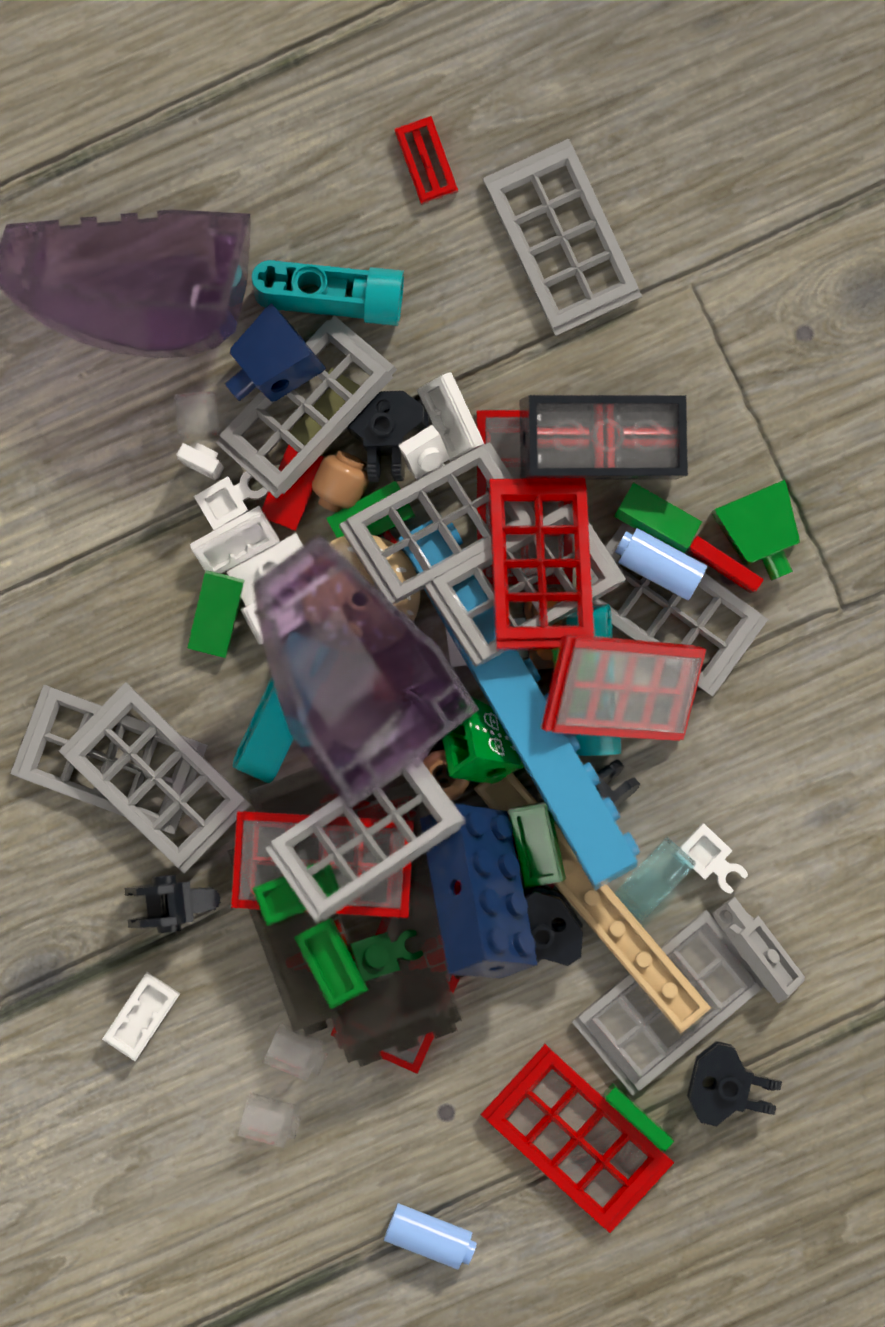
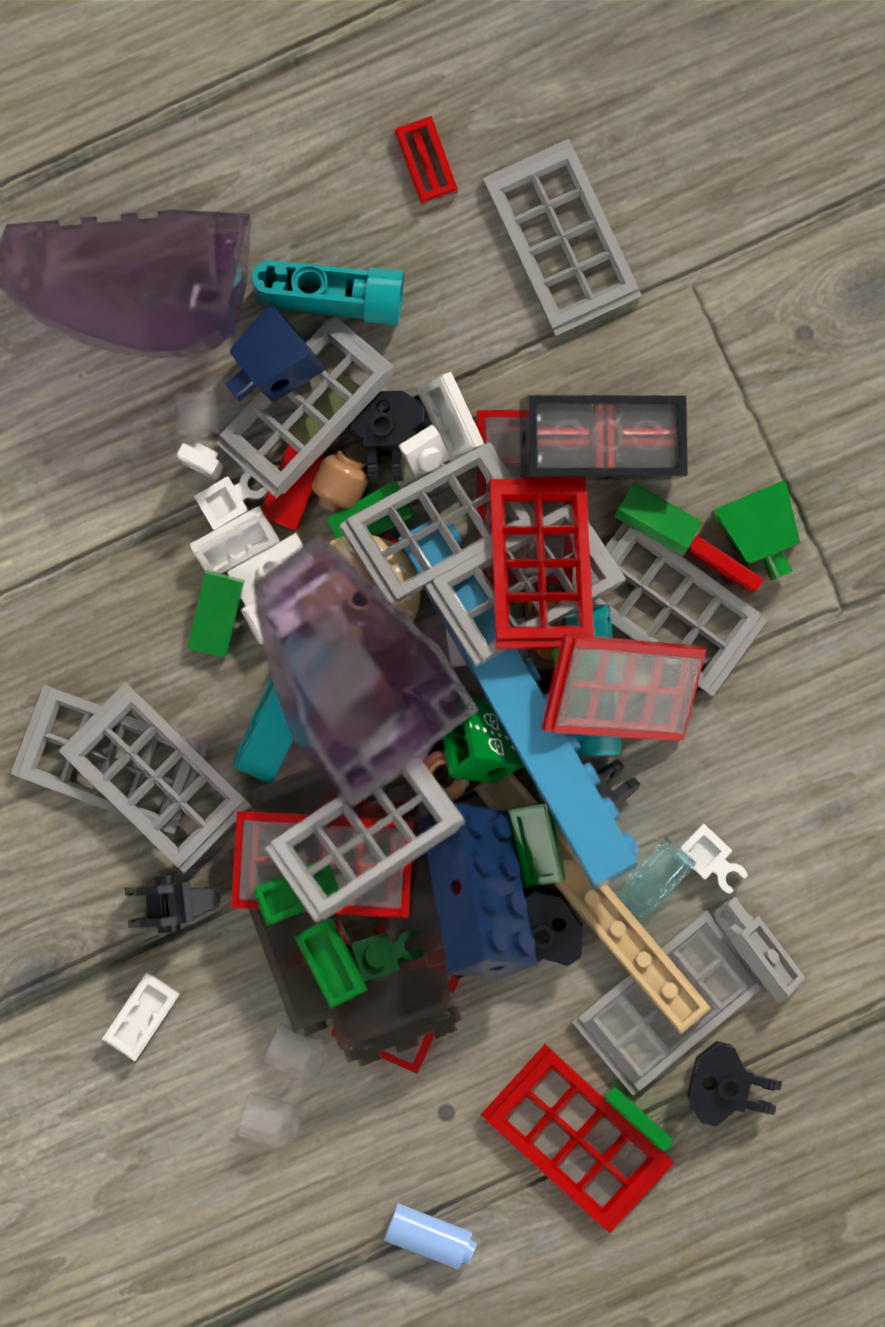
light blue brick [615,528,707,601] -> none

